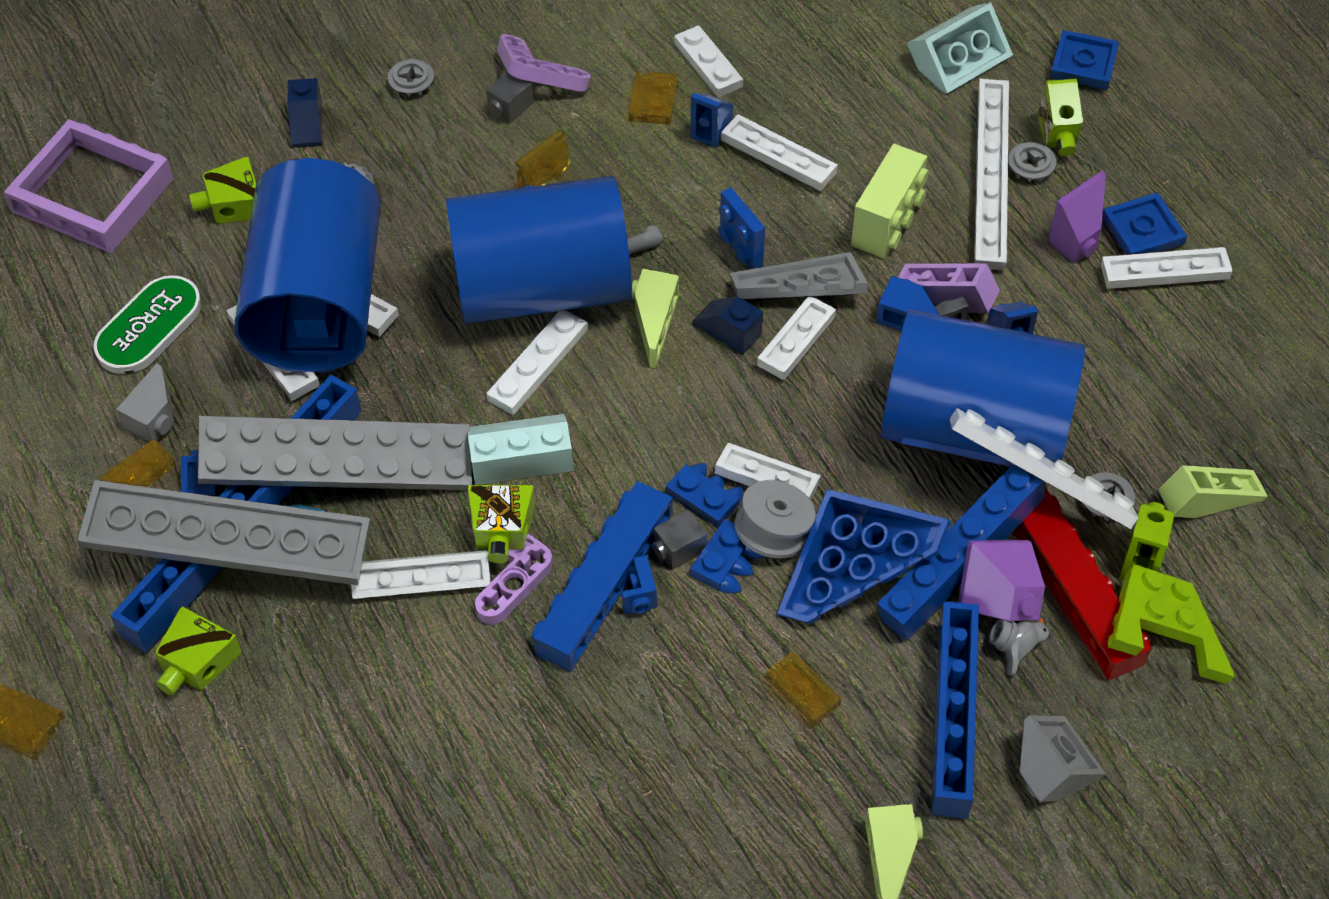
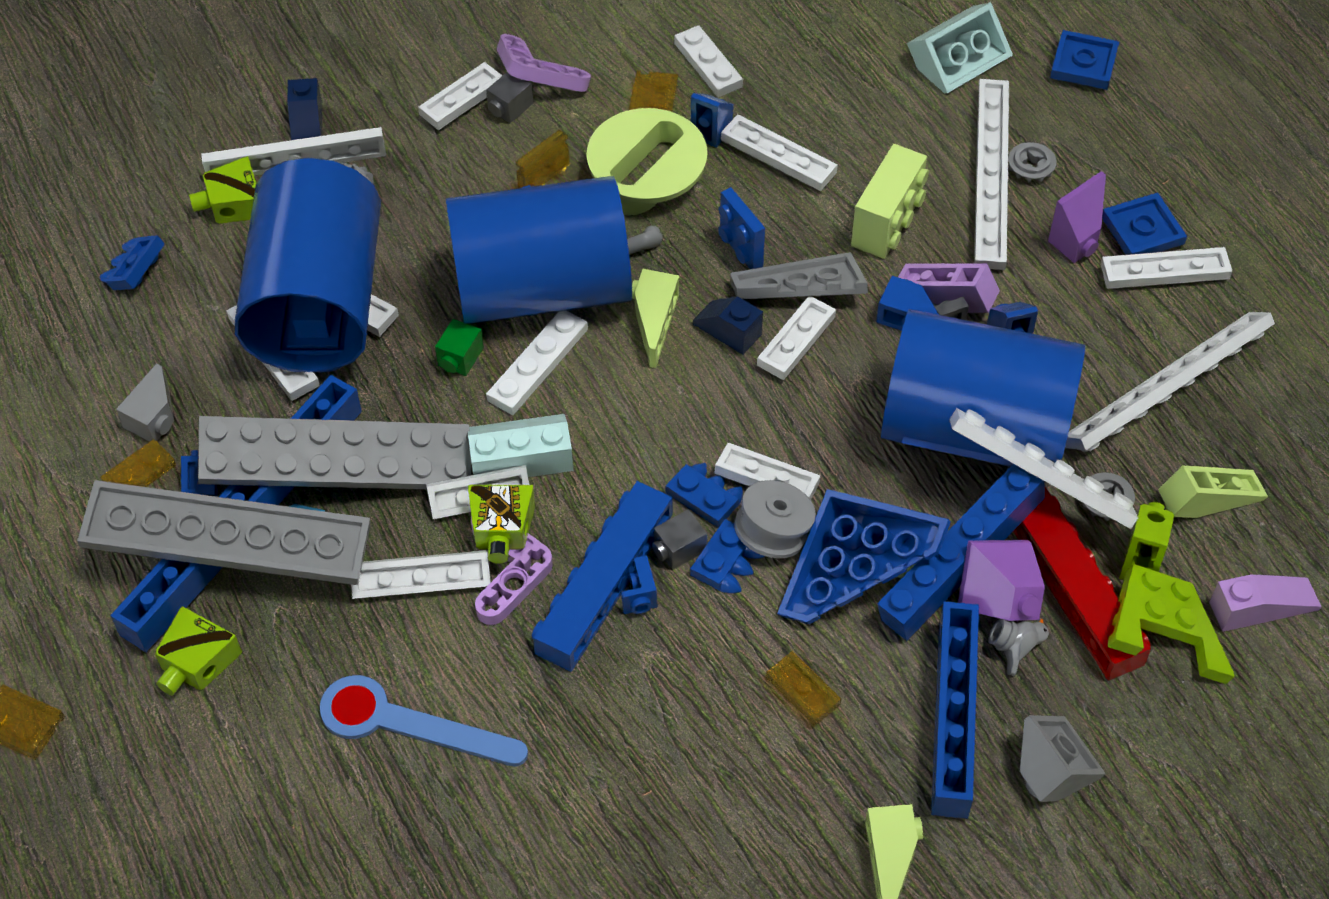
lavender window [4,119,174,253] -> none
green tile [94,276,201,374] -> none
light grey gear [388,59,435,98] -> none
lime torso [1037,79,1083,156] -> none
none -> blue plate [100,235,165,290]
none -> white plate [201,127,386,176]
none -> medium blue piece [320,675,528,767]
none -> white plate [418,62,502,130]
none -> white plate [426,465,529,519]
none -> green brick [435,319,484,376]
none -> yellowish green piece [586,108,707,215]
none -> white plate [1065,312,1275,452]
none -> lavender slope [1209,574,1321,632]

